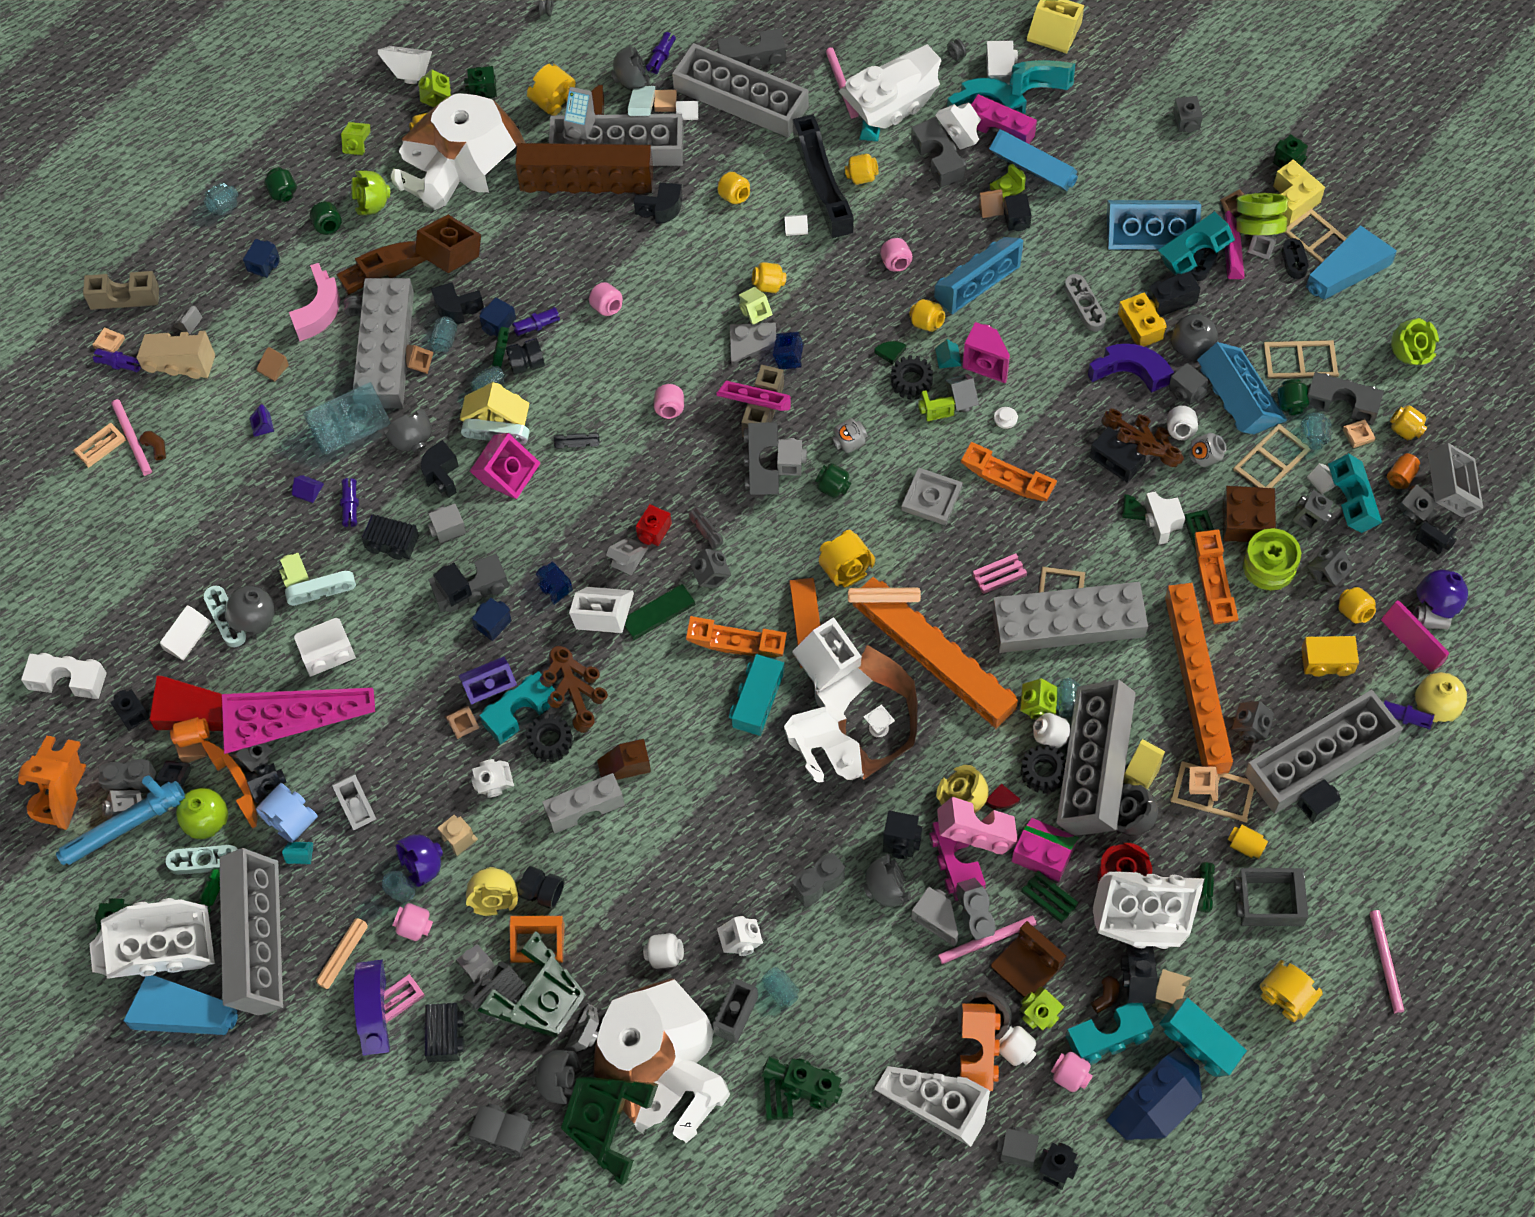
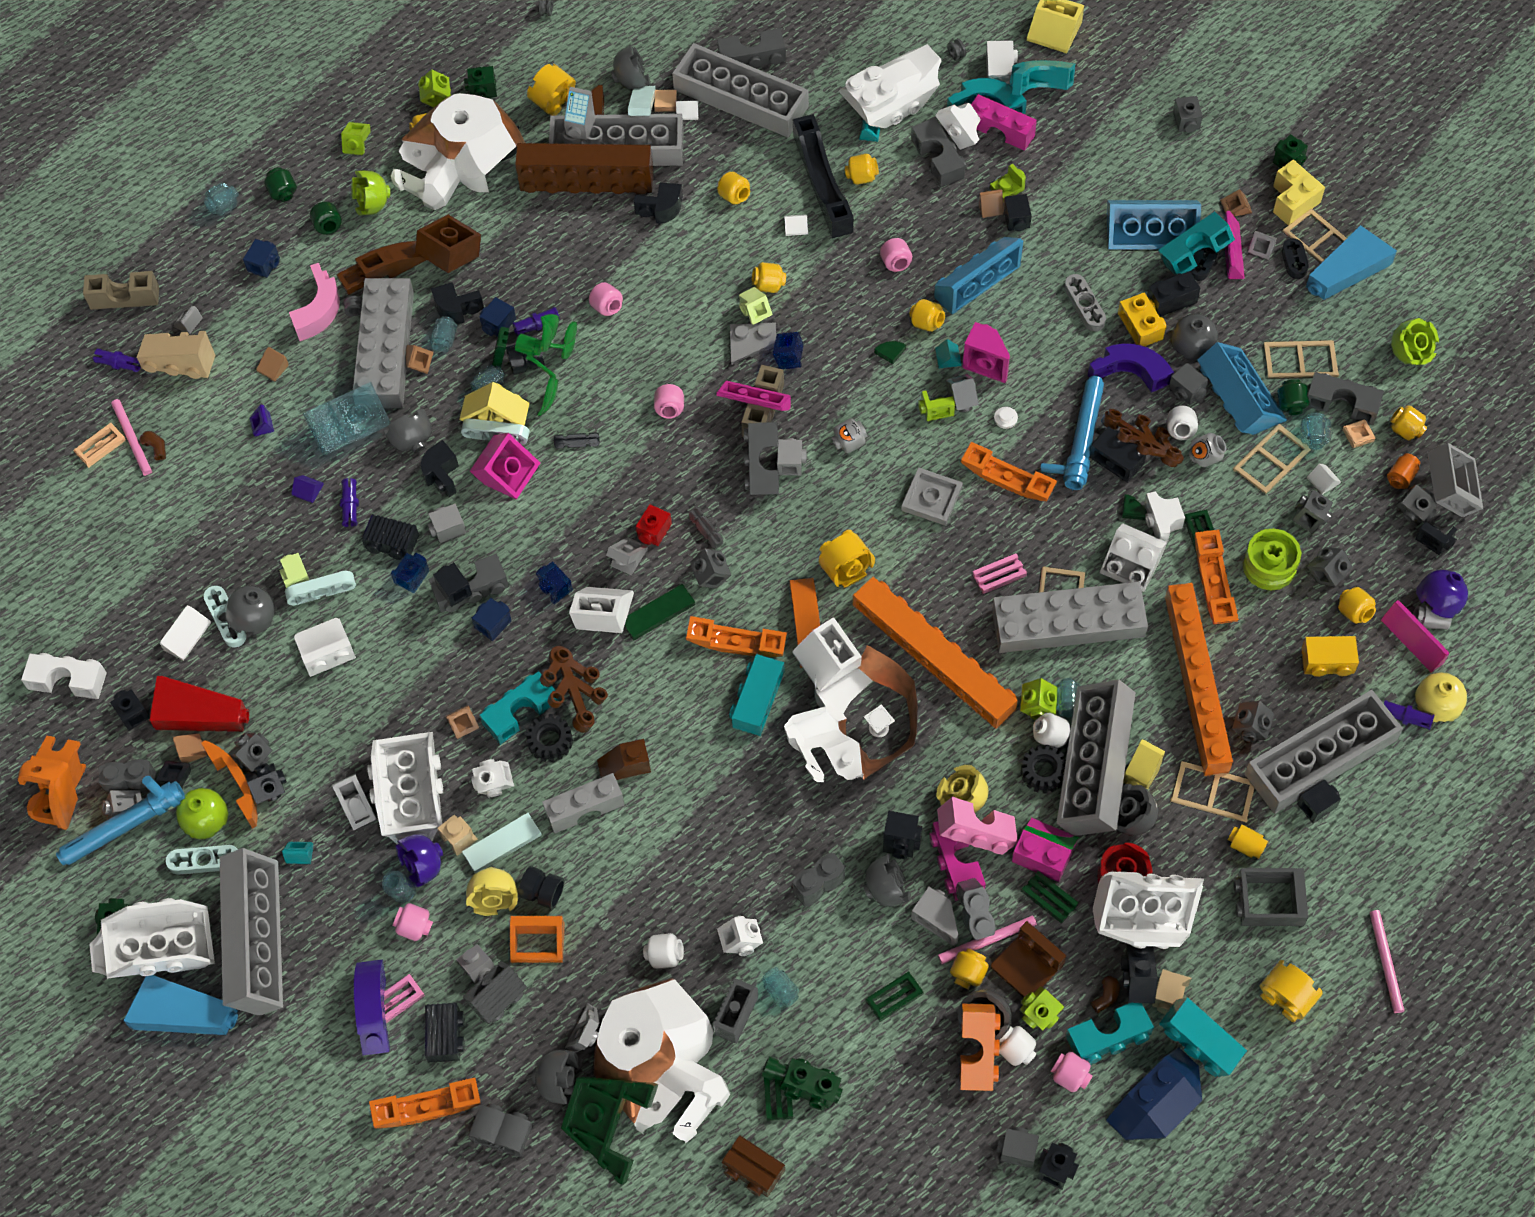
light nougat tile [93,328,125,352] -> none
orange brick [170,717,210,748] -> none
green axle [197,869,220,914] -> none
dark pink wing [222,688,375,754] -> none
light blue brick [256,783,318,843] -> none
light nougat axle [316,918,368,989] -> none
white slope [378,46,432,84] -> none
dark purple brick [458,656,517,704] -> none
wing [478,931,586,1038] -> none
dark purple pin [646,32,676,74] -> none
dark green head [815,463,851,498] -> none
bright pink bar [825,48,859,119] -> none
light nougat axle [848,588,921,603] -> none
white wedge [874,1066,990,1147] -> none
black tyre [891,355,933,400] -> none
dark red tile [985,784,1021,809] -> none
dark azure slope [989,129,1078,191] -> none
light nougat panel [1189,767,1218,801] -> none
dark green axle [1197,862,1215,913] -> none
reddish brown brick [1223,486,1276,542] -> none
lime wheel [1236,193,1288,235] -> none
teal arch [1328,453,1382,533] -> none
none -> white slope [368,732,443,844]
none -> orange slope [369,1078,481,1128]
none -> clear blue brick [391,553,430,593]
none -> light aqua tile [462,813,541,873]
none -> green plant [515,314,577,416]
none -> reddish brown brick [722,1136,786,1198]
none -> dark green tile [865,971,924,1022]
none -> yellow head [950,948,989,990]
none -> dark azure cylinder [1041,376,1104,490]
none -> white slope [1100,524,1167,592]

